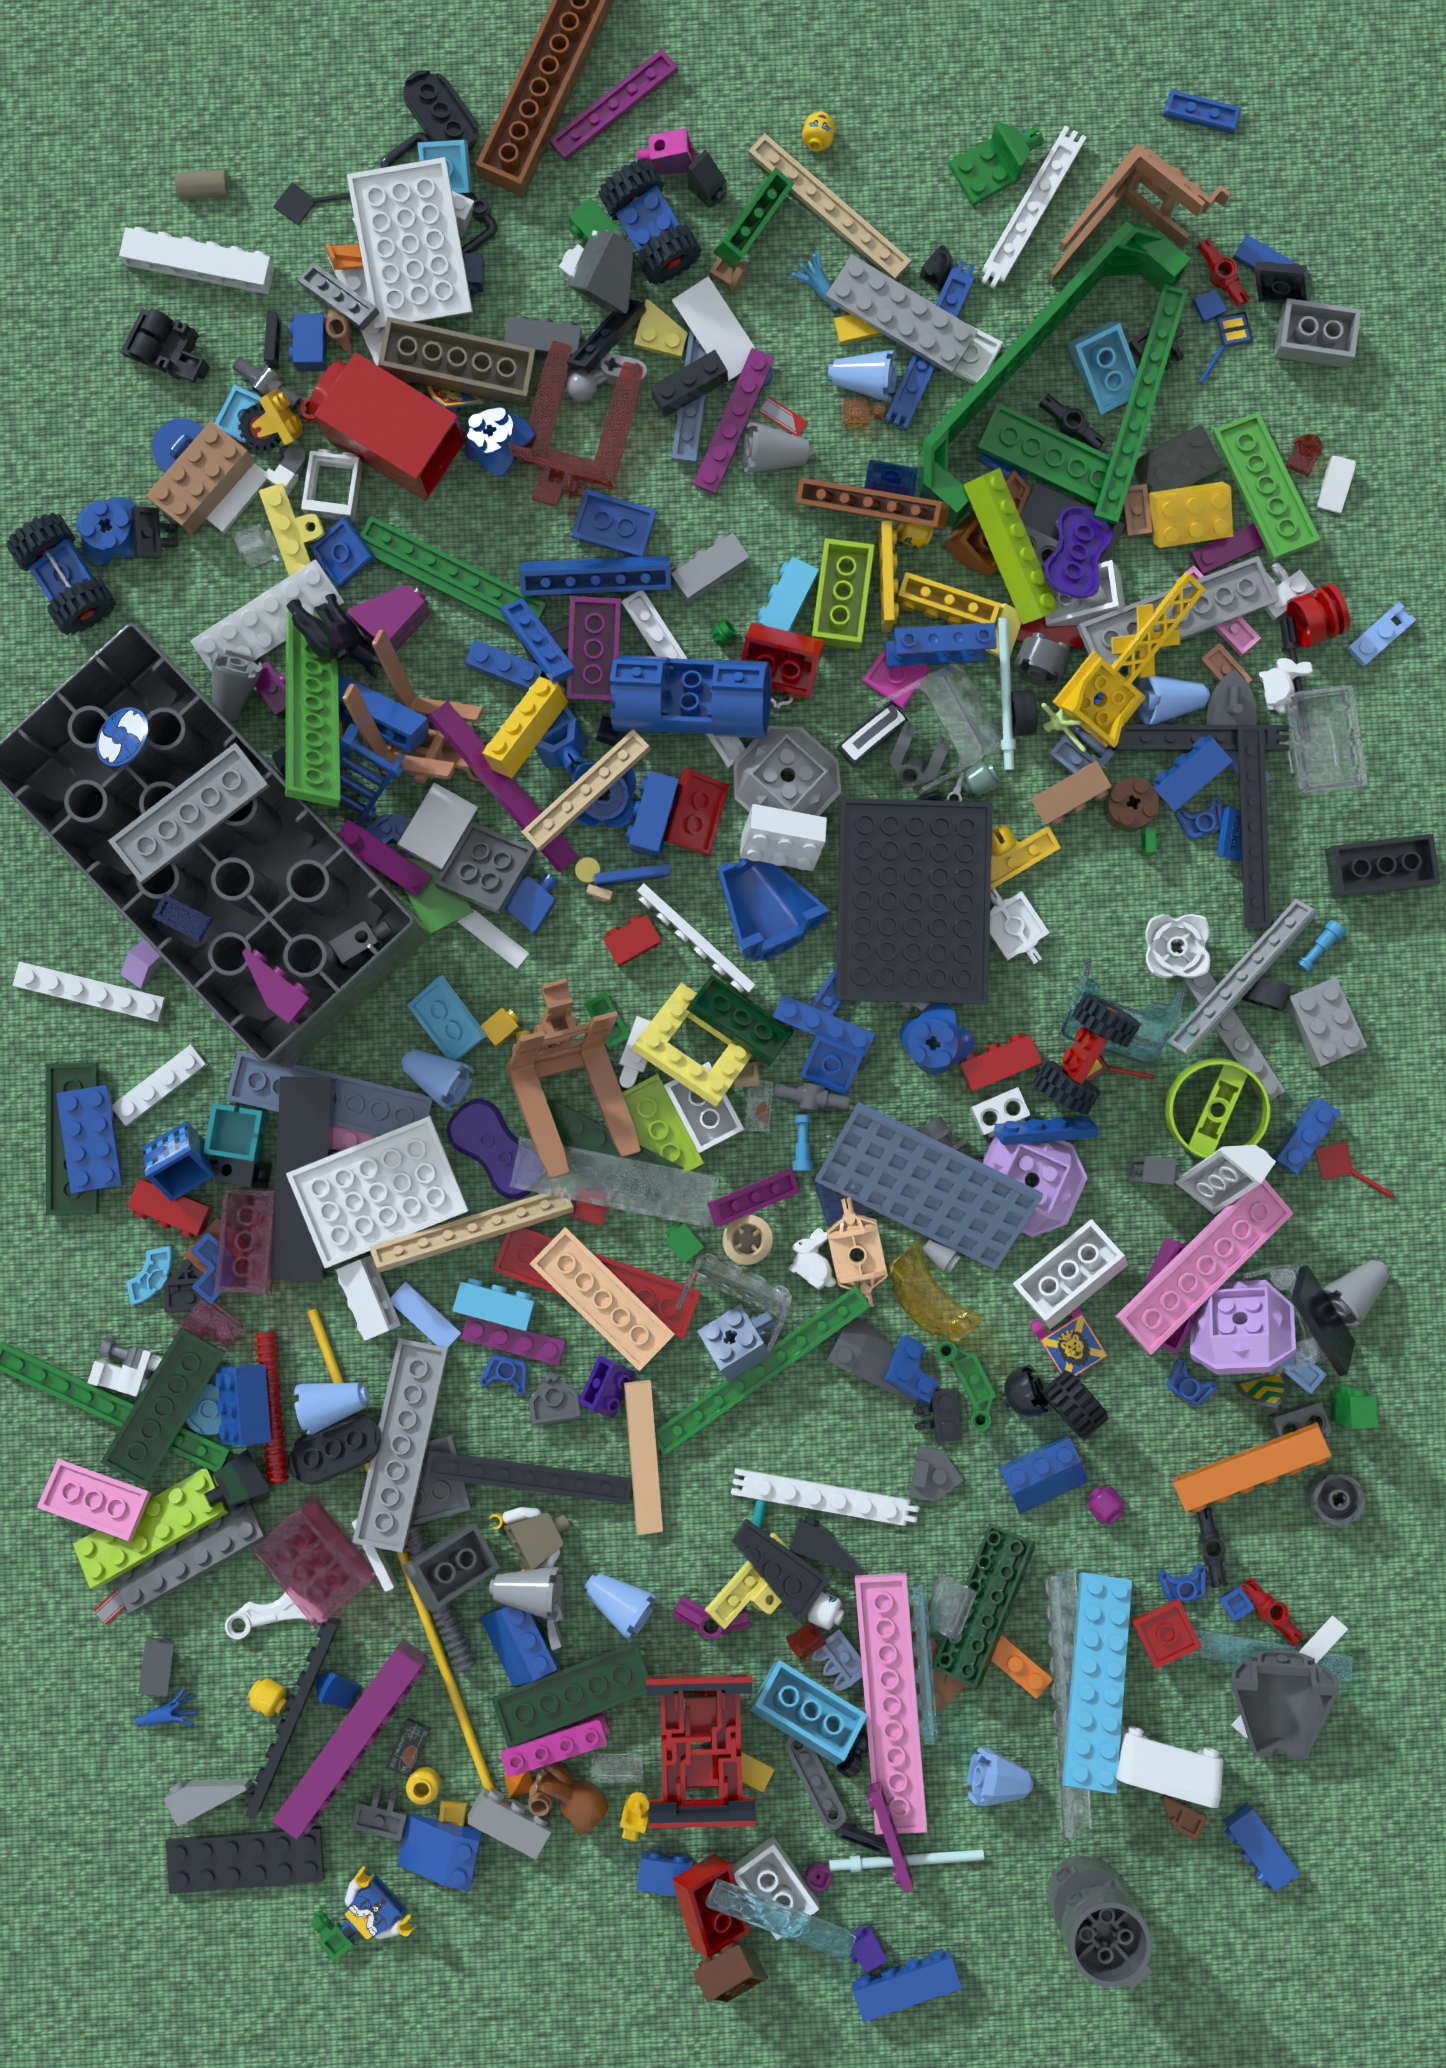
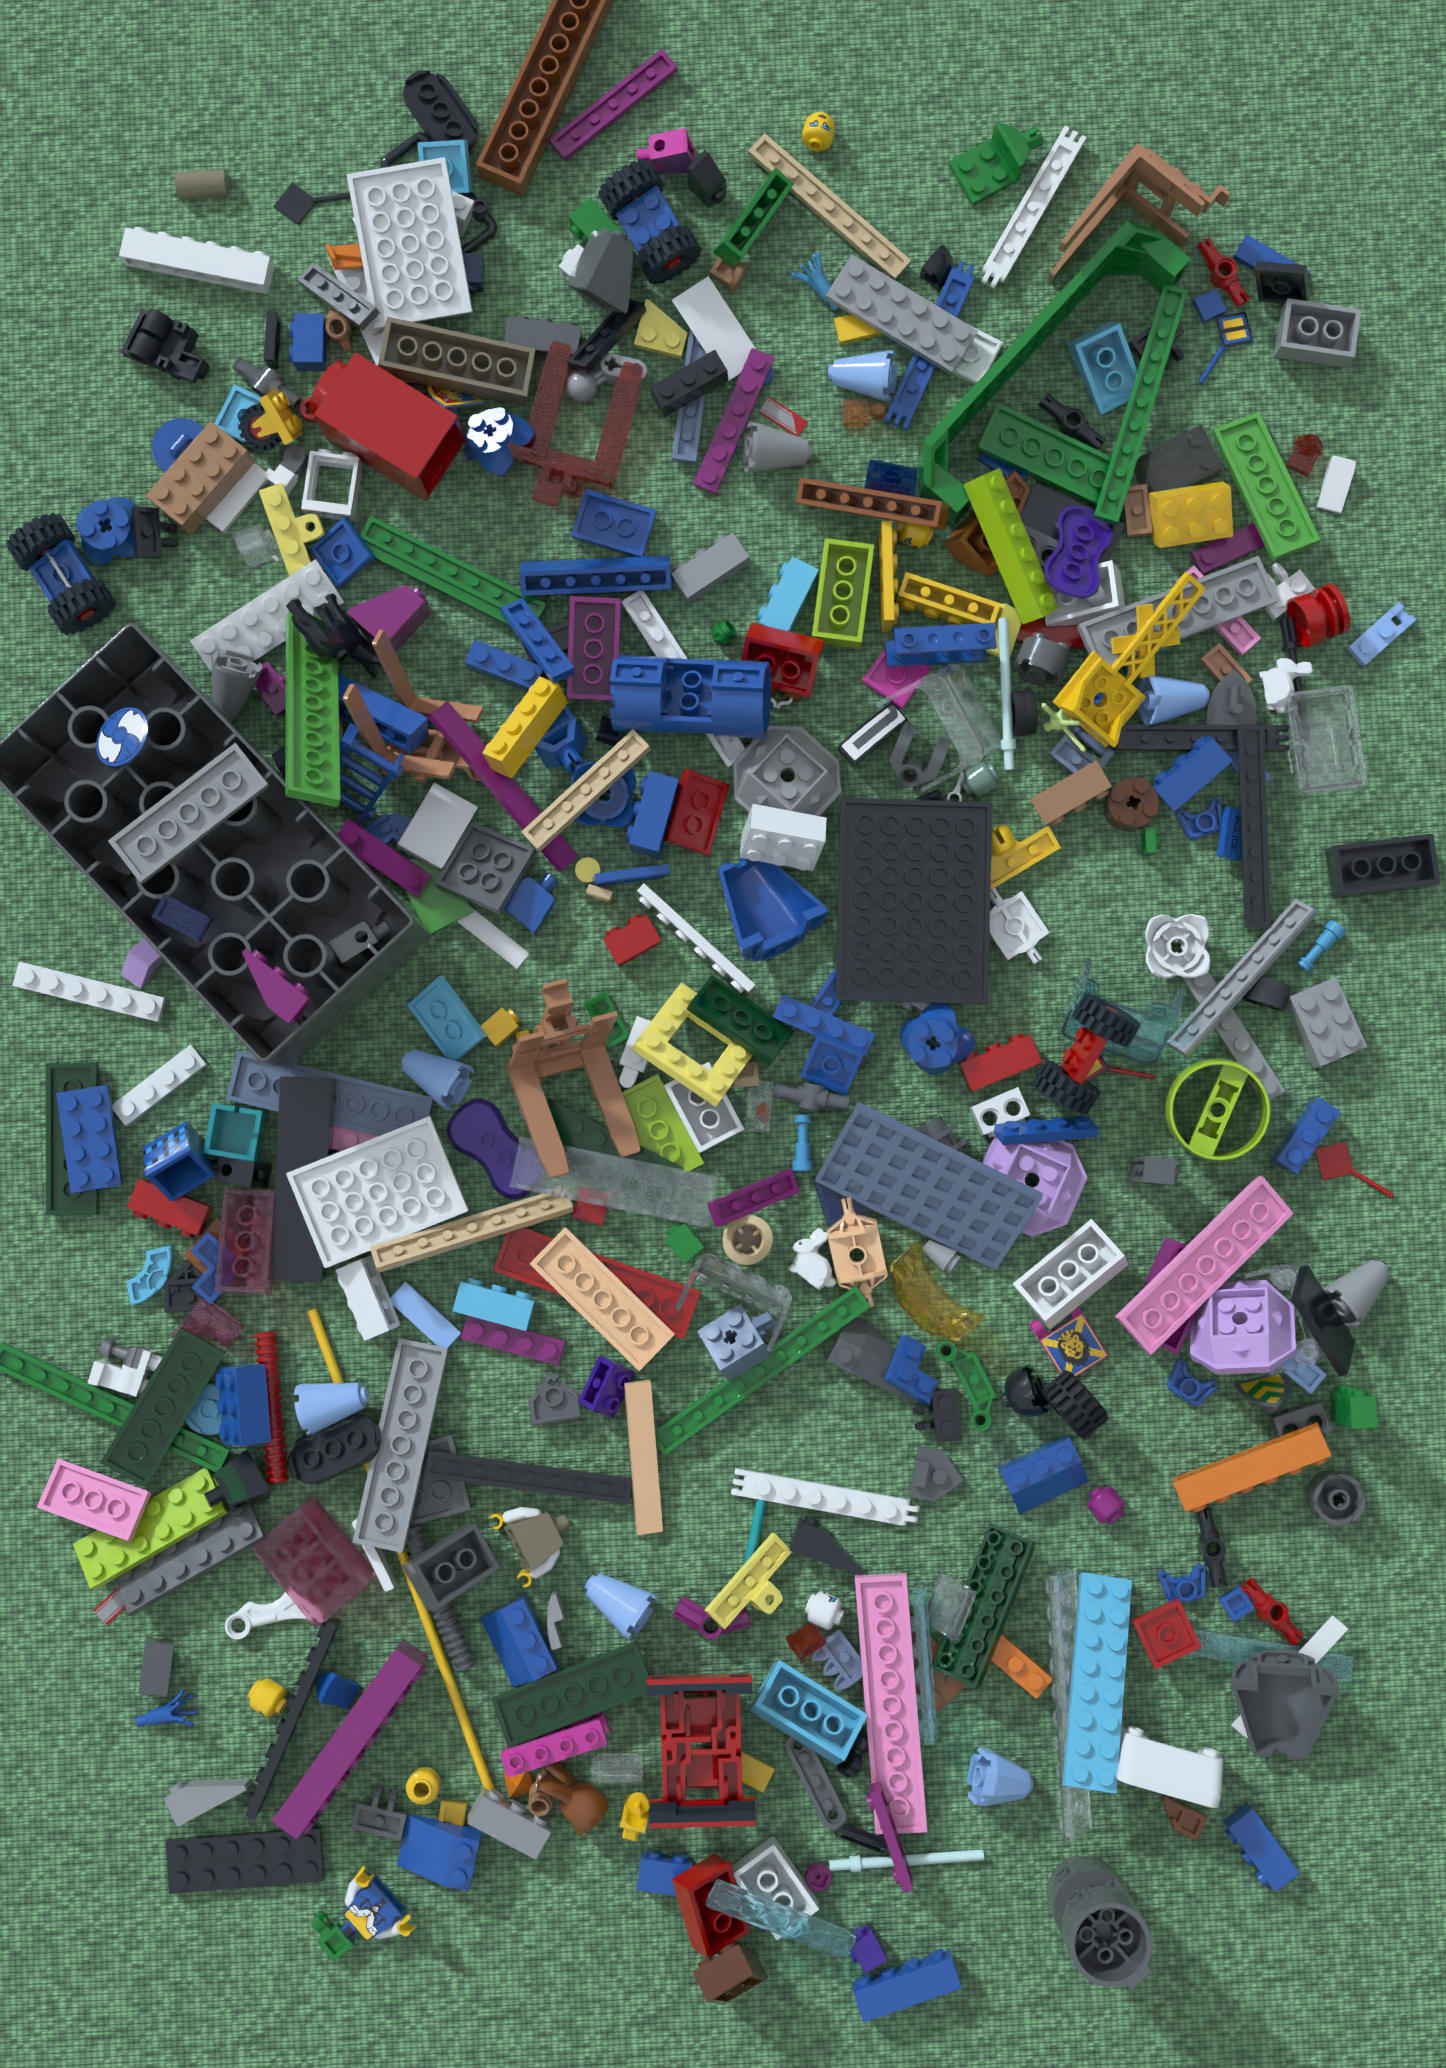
black tile [386,1718,431,1778] -> none
blue piece [480,1355,528,1395] -> none
light grey cone [489,1567,562,1620] -> none
black wing [731,1519,830,1623] -> none
blue tile [1163,89,1241,134] -> none
white slope [1175,1145,1276,1214] -> none

